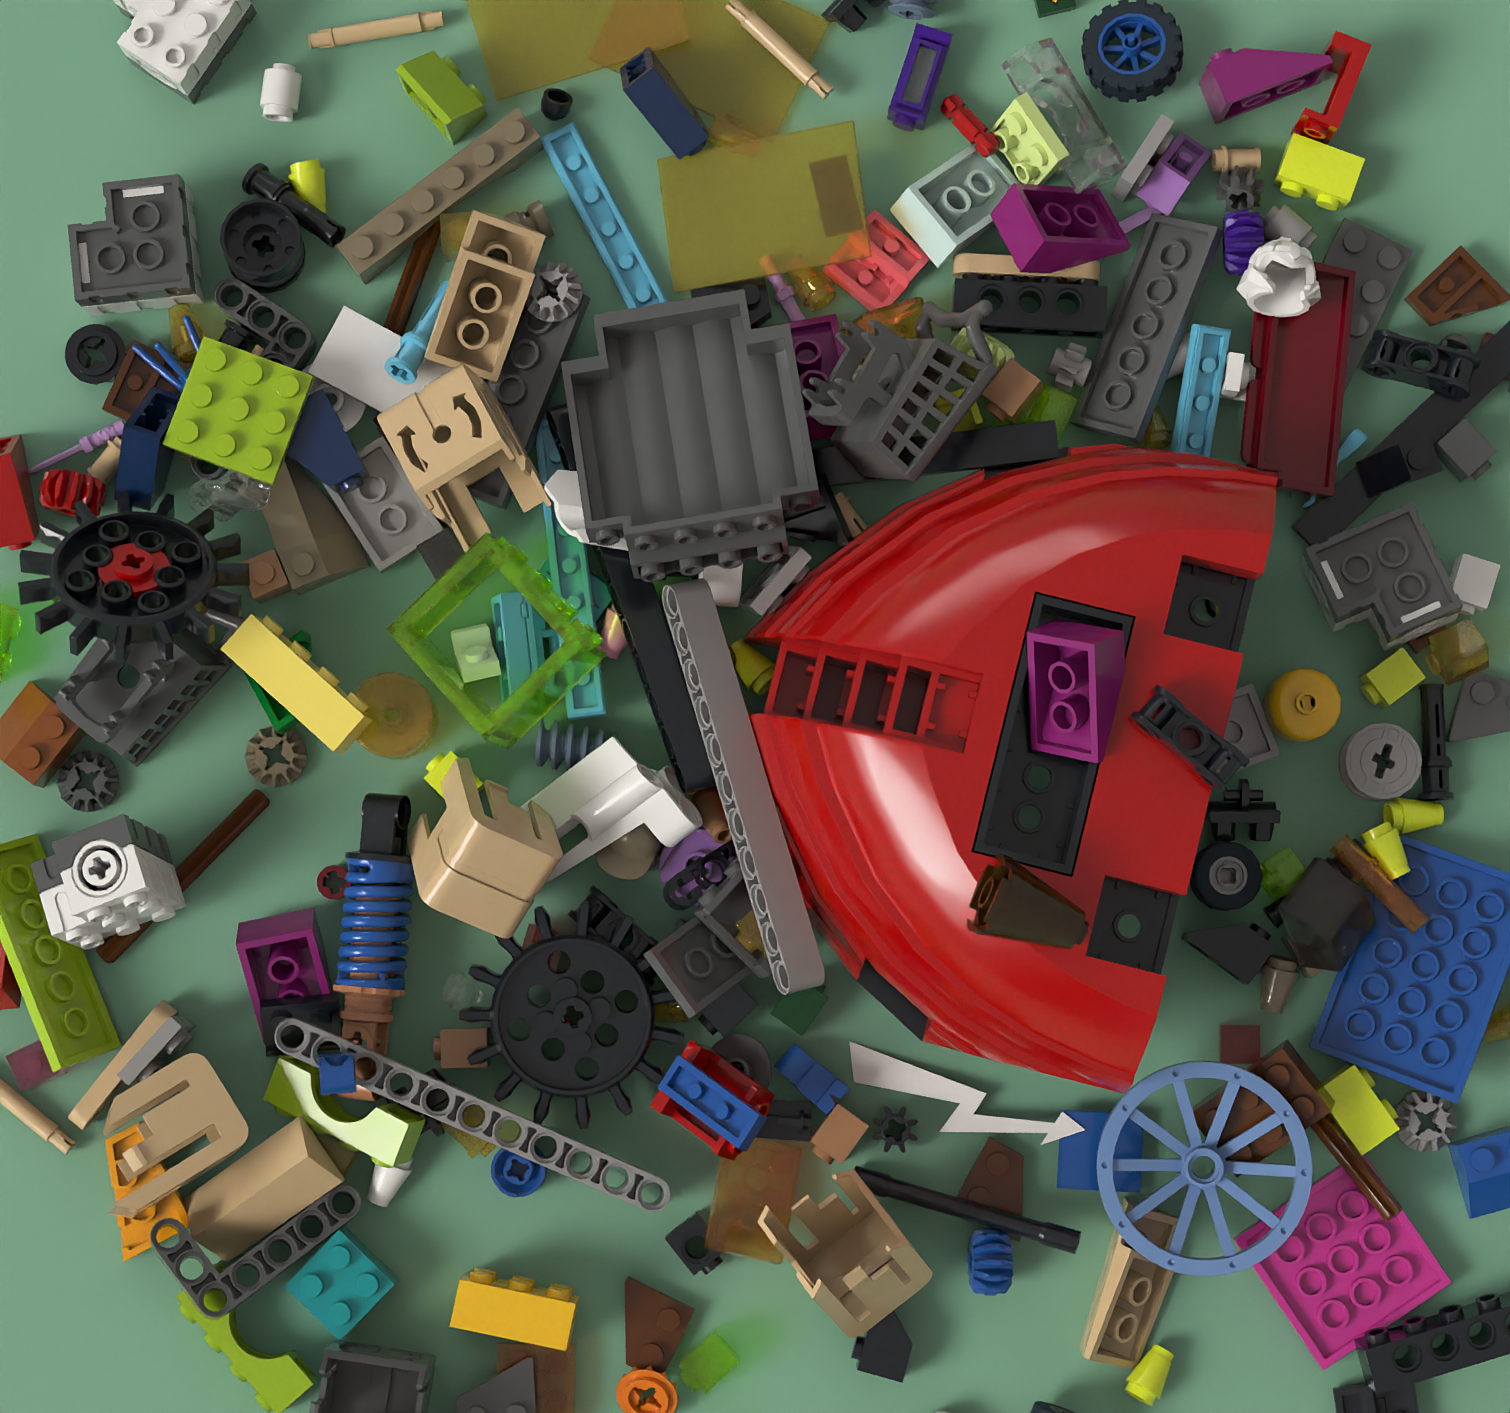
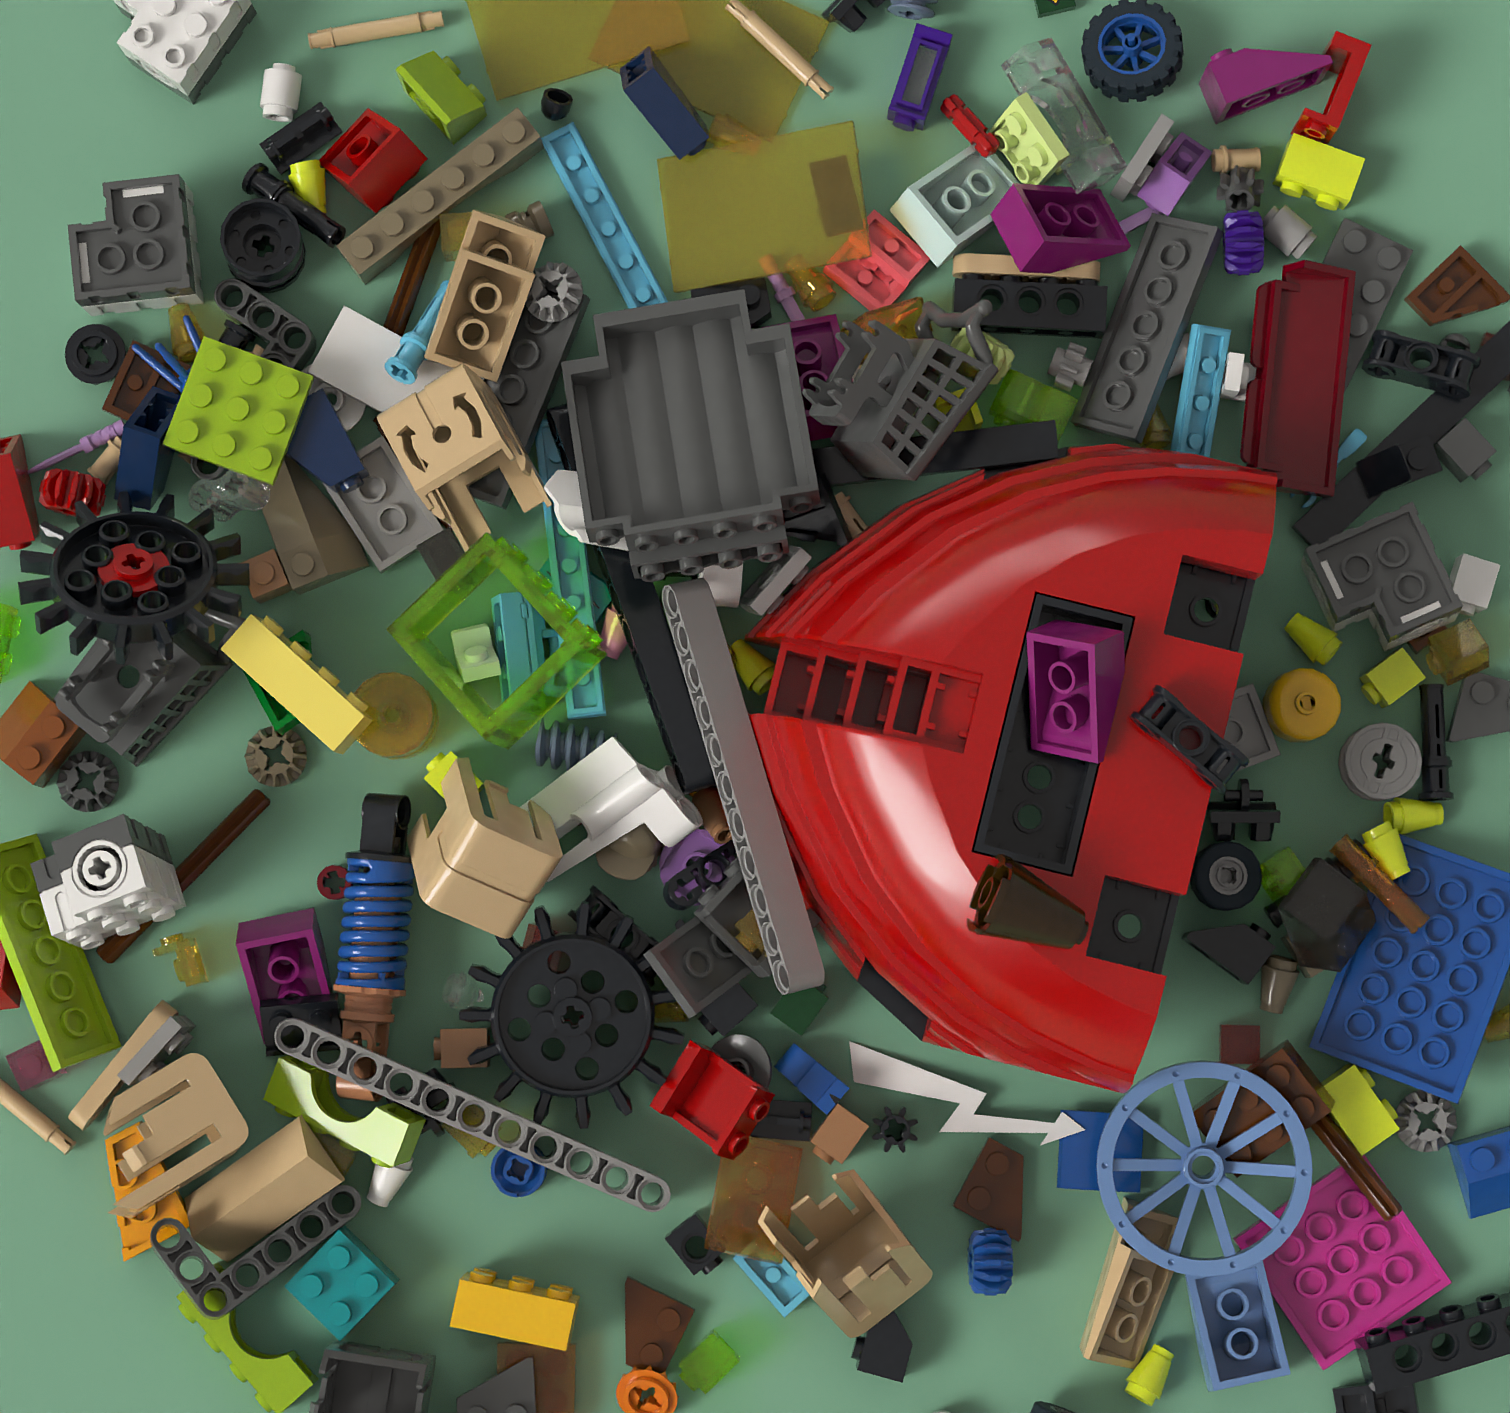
blue leg [318,1052,357,1095] -> none
blue plate [657,1055,767,1151] -> none
black piece [854,1166,1081,1254] -> none
medium nougat brick [982,358,1044,425] -> none
white helmet [1236,237,1321,317] -> none
none -> clear yellow bracket [152,933,209,987]
none -> black hinge [259,102,343,175]
none -> red slope [319,108,428,213]
none -> medium azure plate [733,1232,809,1318]
none -> medium blue slope [1185,1260,1291,1392]
none -> neon yellow cone [1284,612,1343,666]

